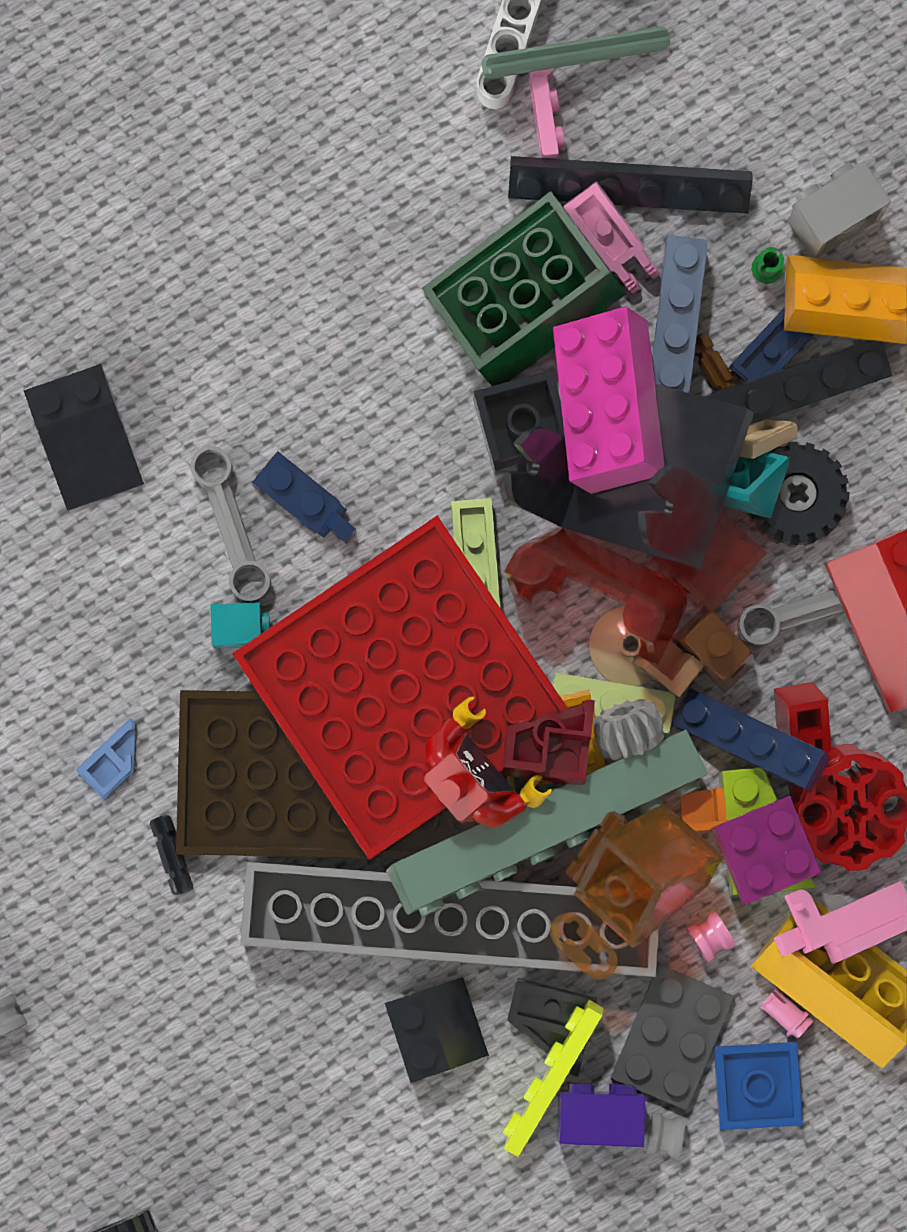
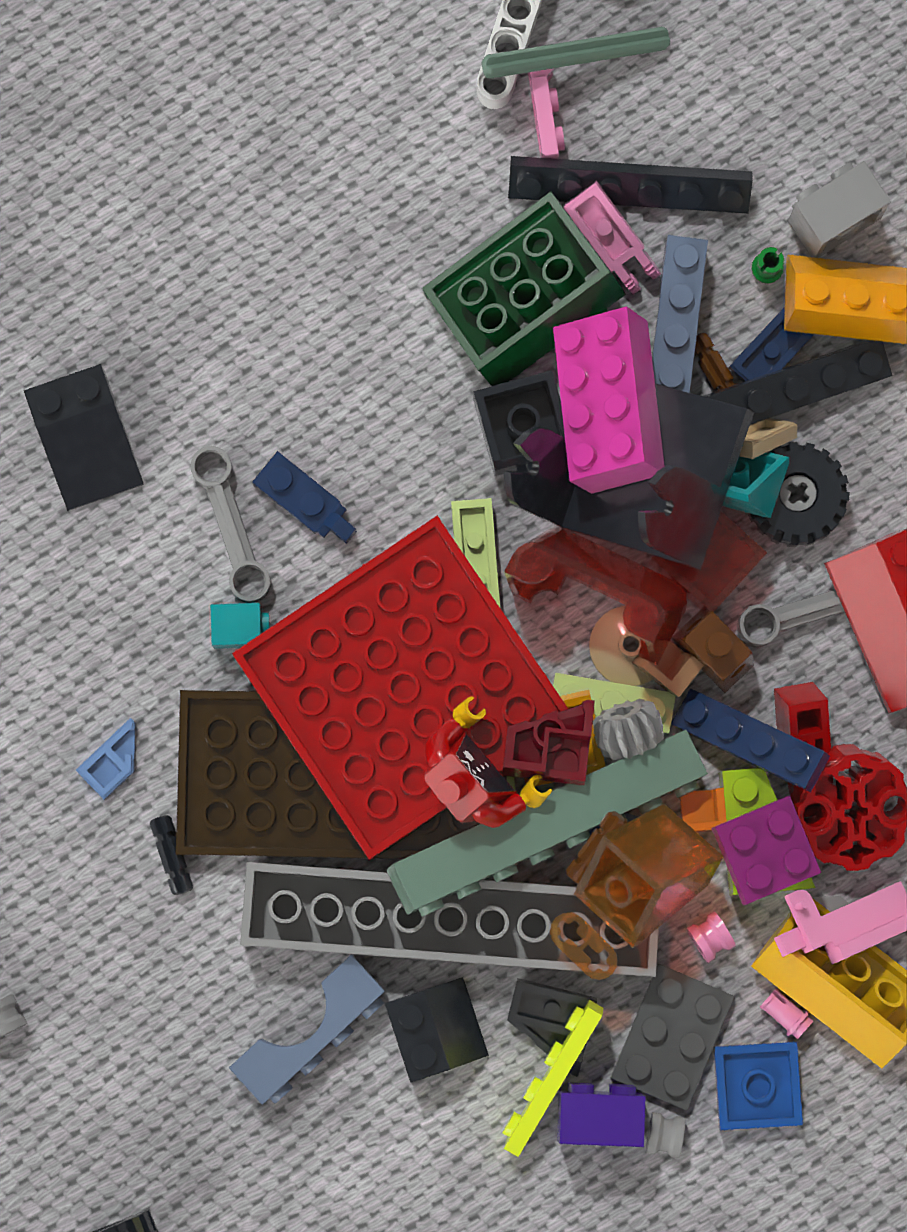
none -> sand blue arch [229,954,385,1105]

